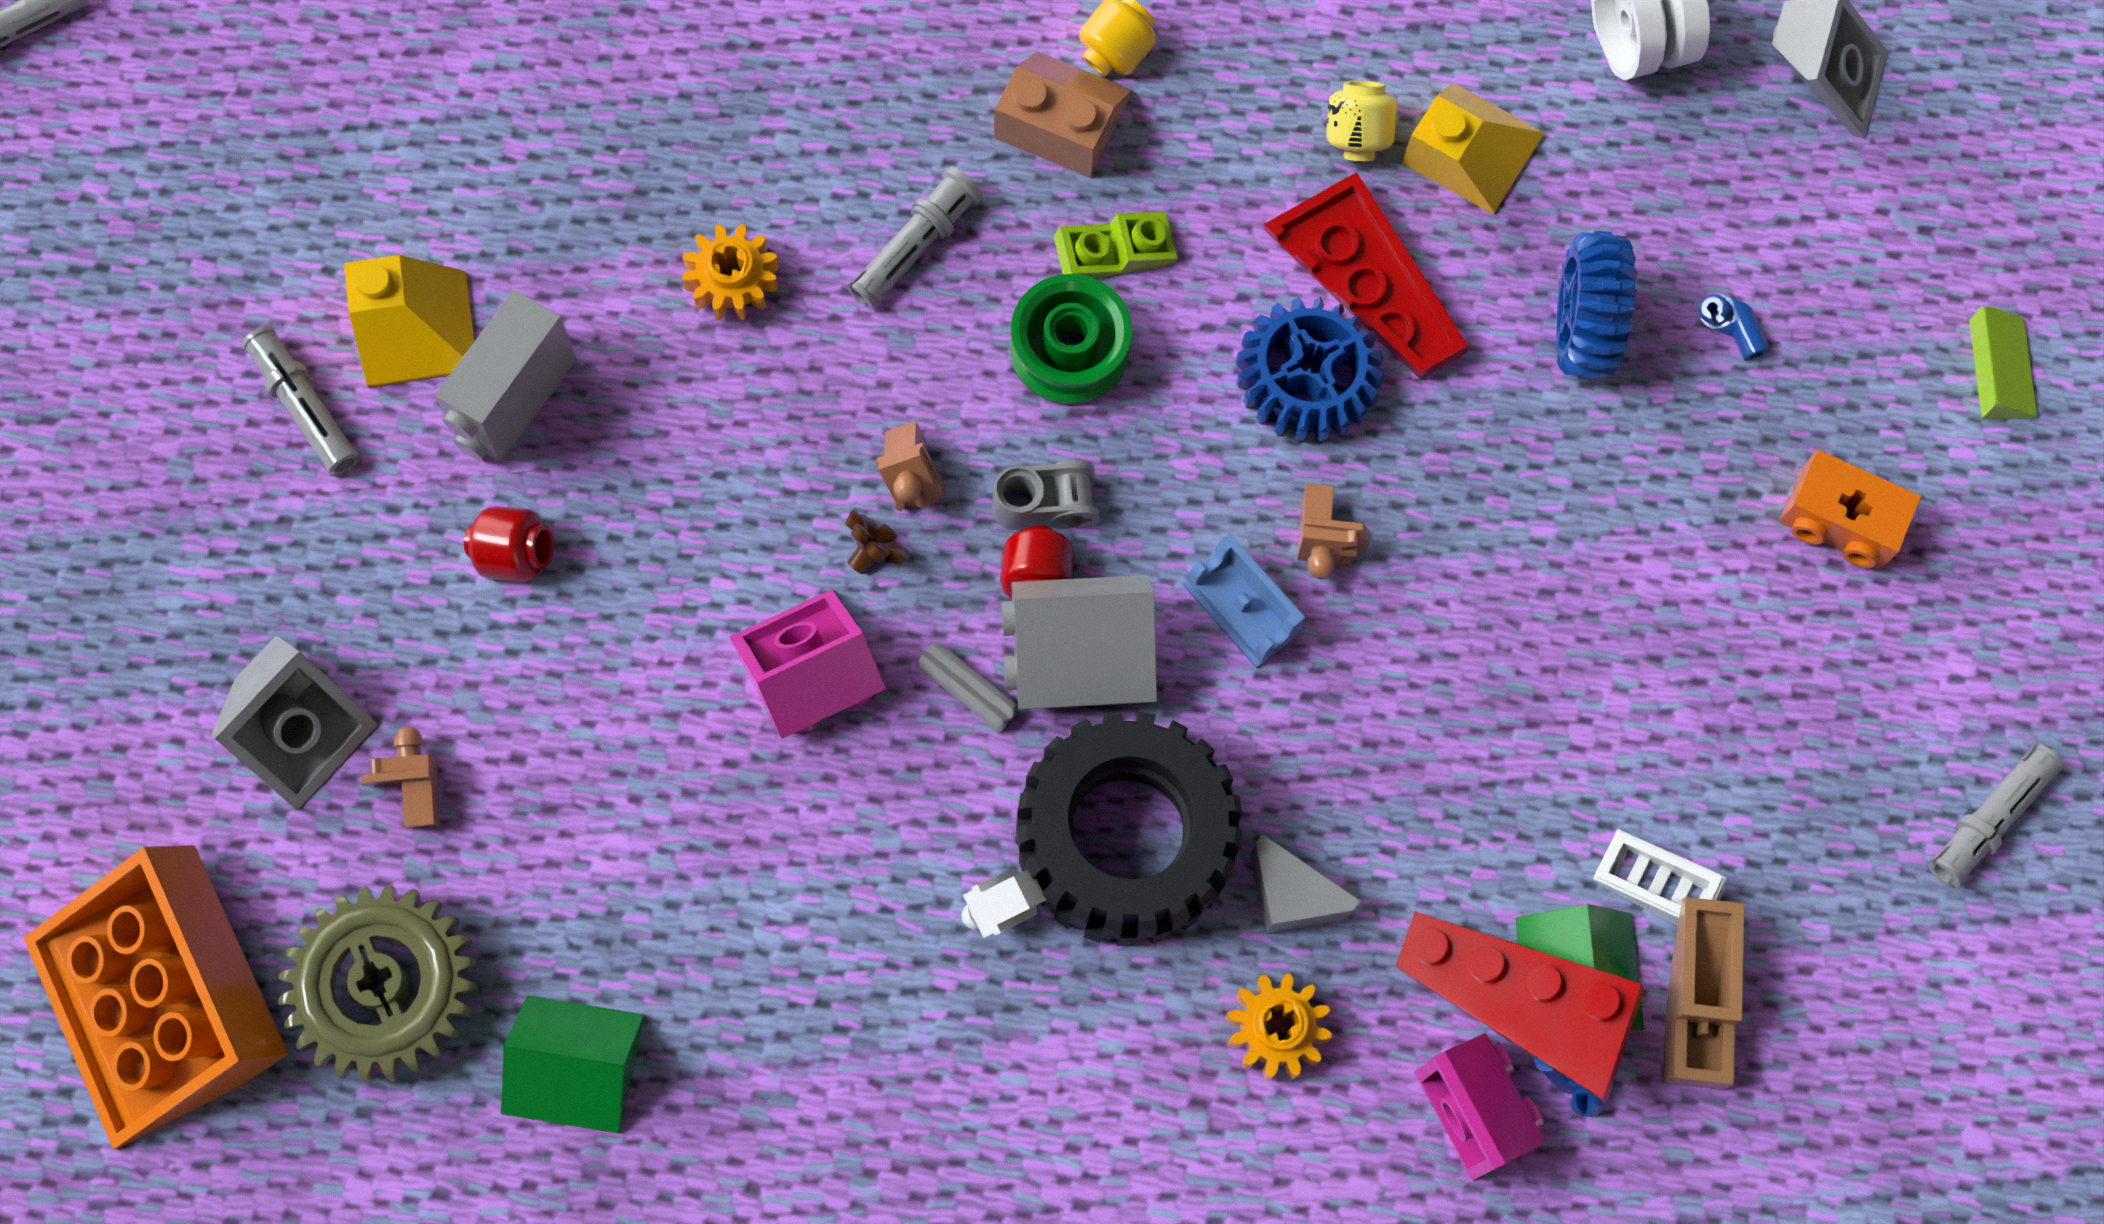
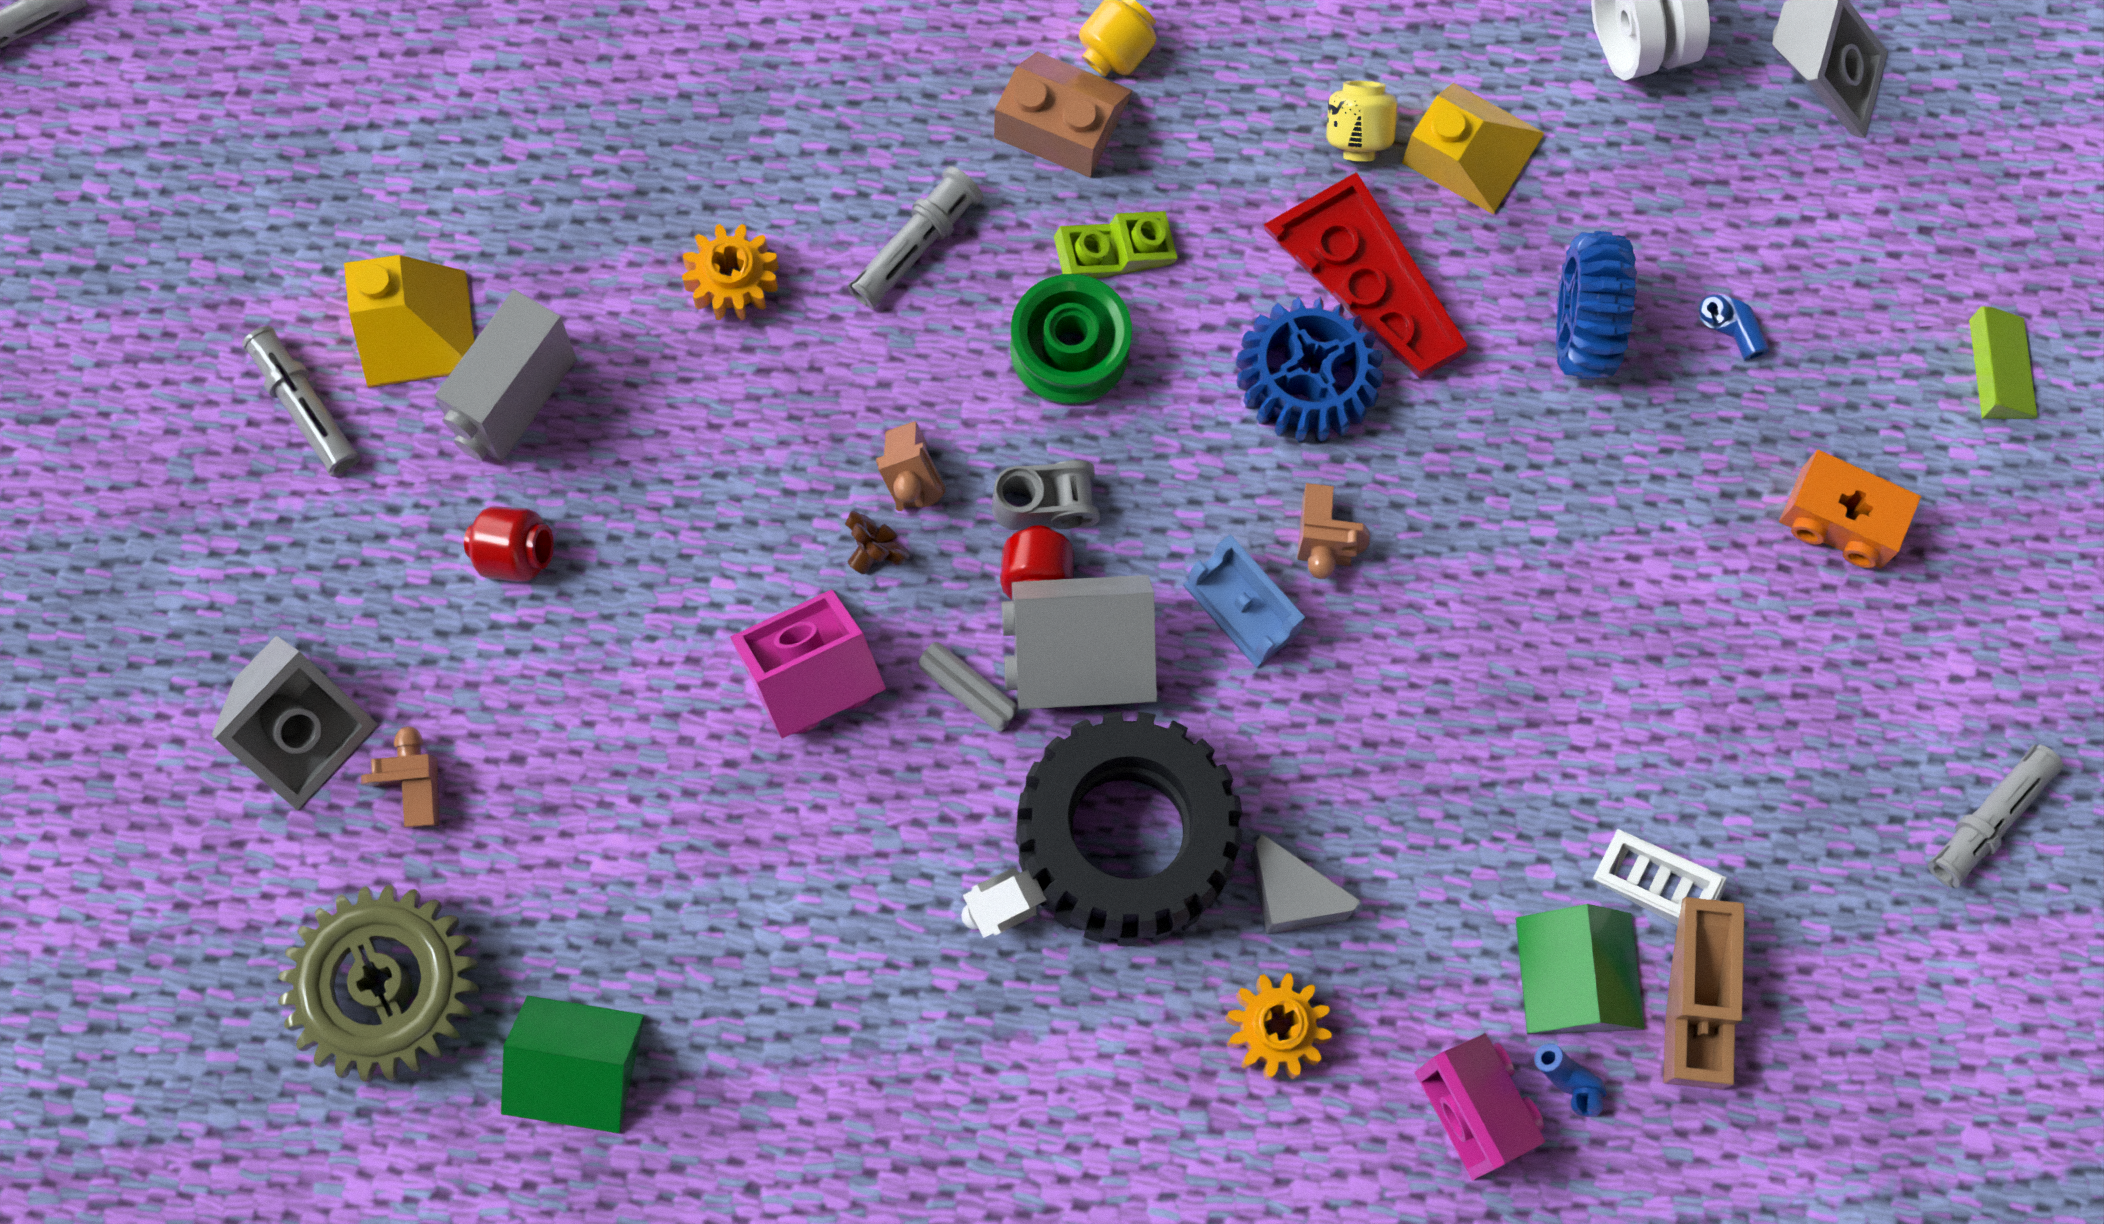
orange slope [23,845,289,1150] -> none
red wing [1396,912,1645,1103] -> none

